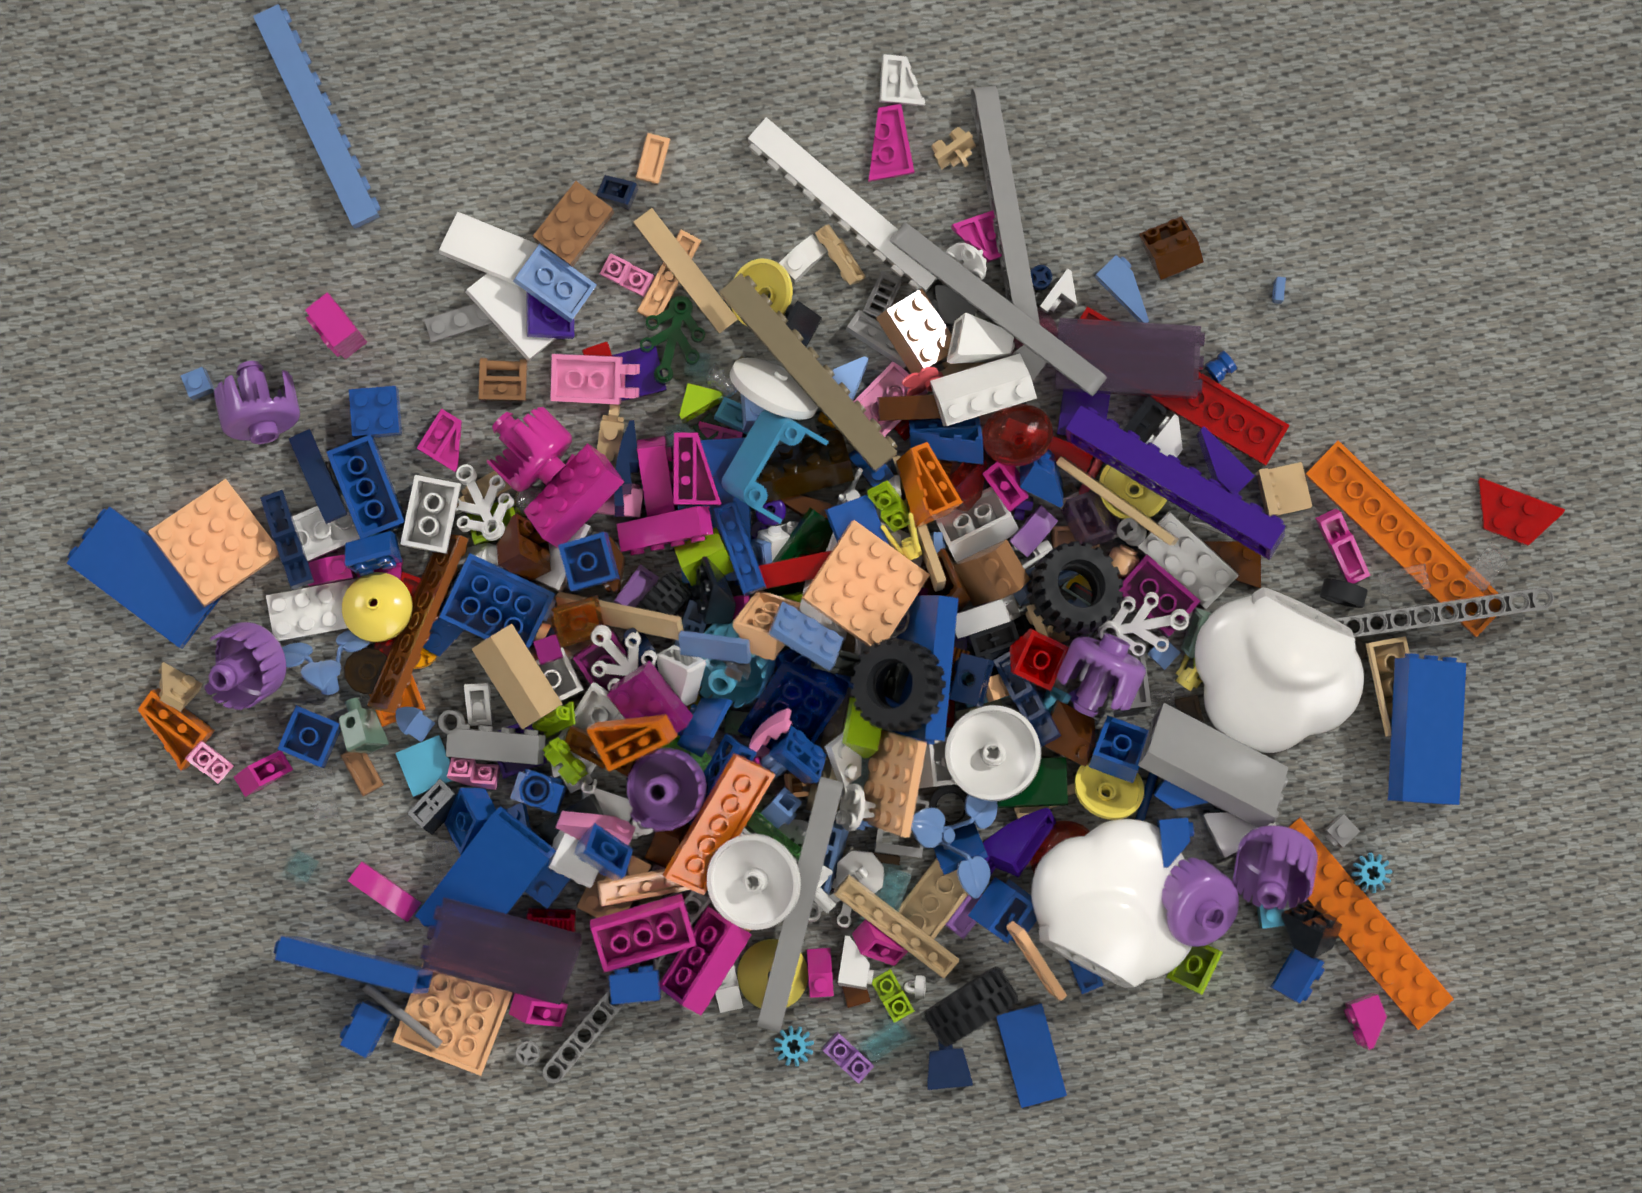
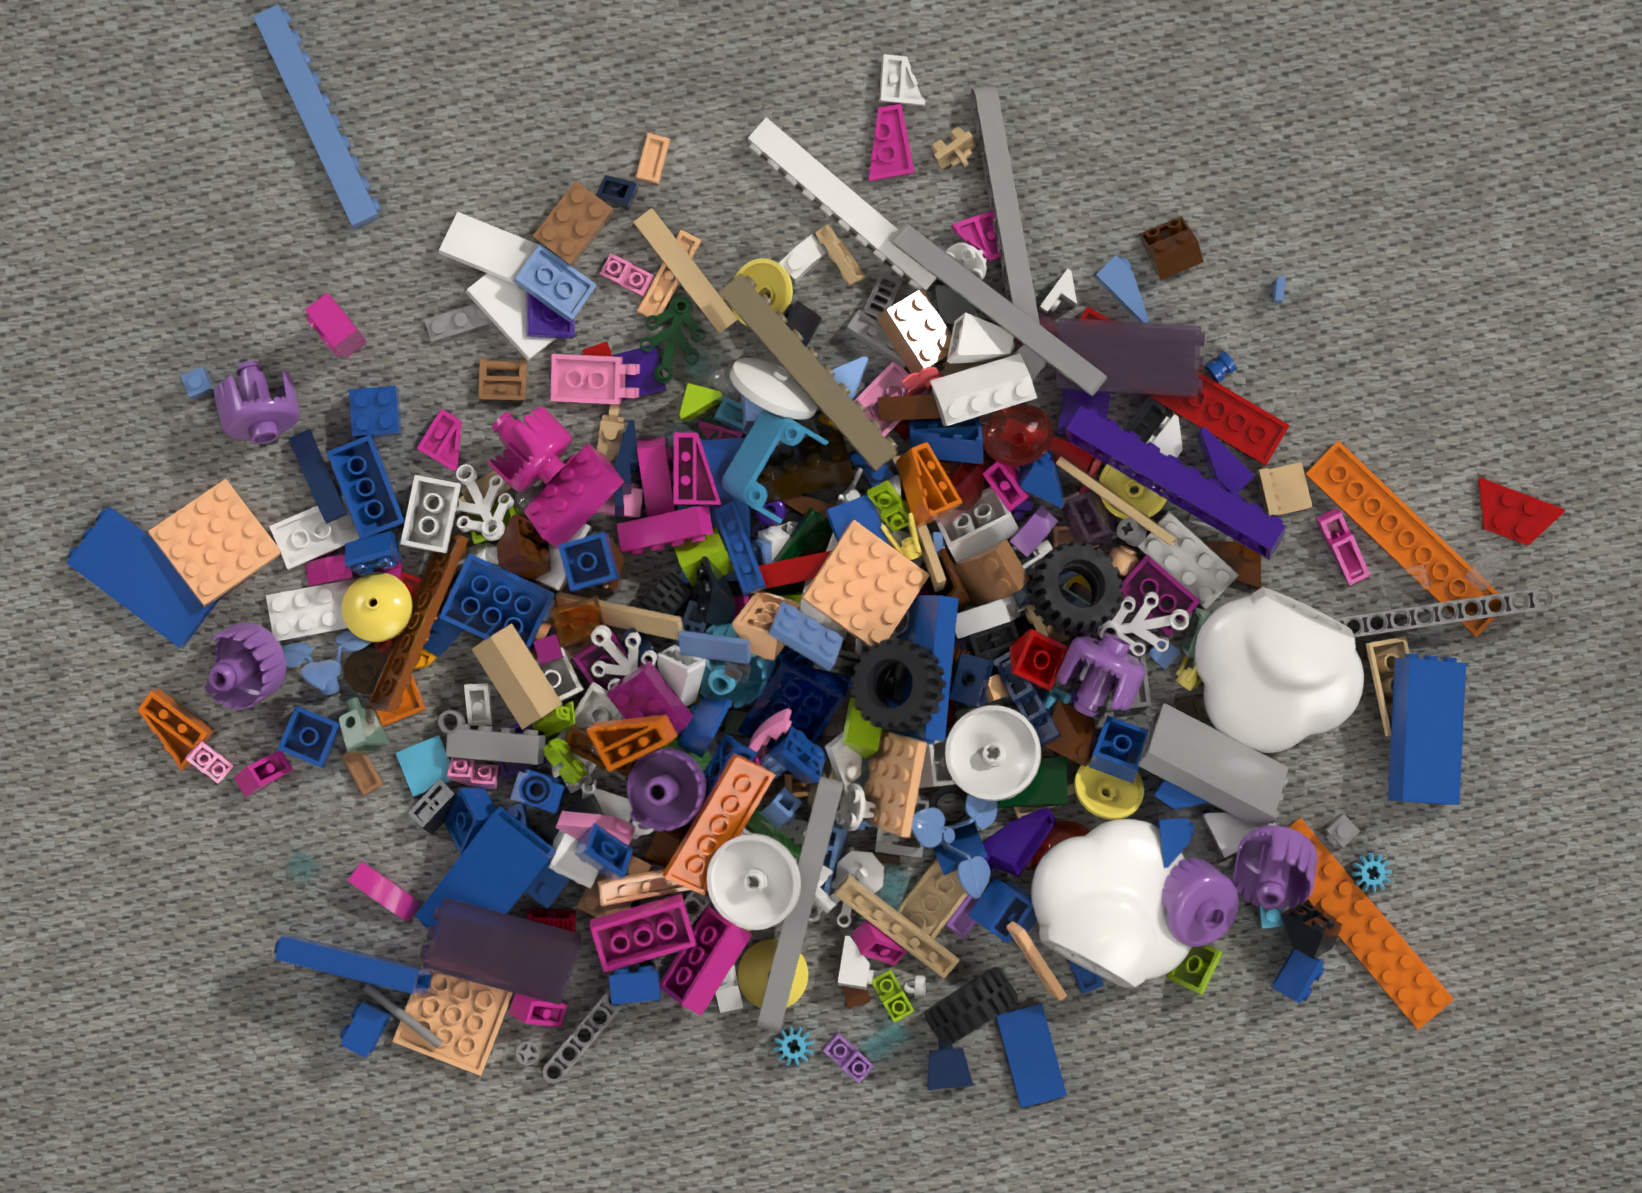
tan wing [159,662,202,712] -> none
dark blue slope [260,490,315,590] -> none
medium blue tile [396,707,435,742] -> none
medium lavender tile [613,565,659,607] -> none
dark pink slope [807,948,834,998] -> none
dark blue wheel [1030,265,1052,290] -> none
blue bar [1135,772,1158,821] -> none
black tyre [1320,578,1368,608] -> none
dark pink slope [1344,993,1387,1050] -> none

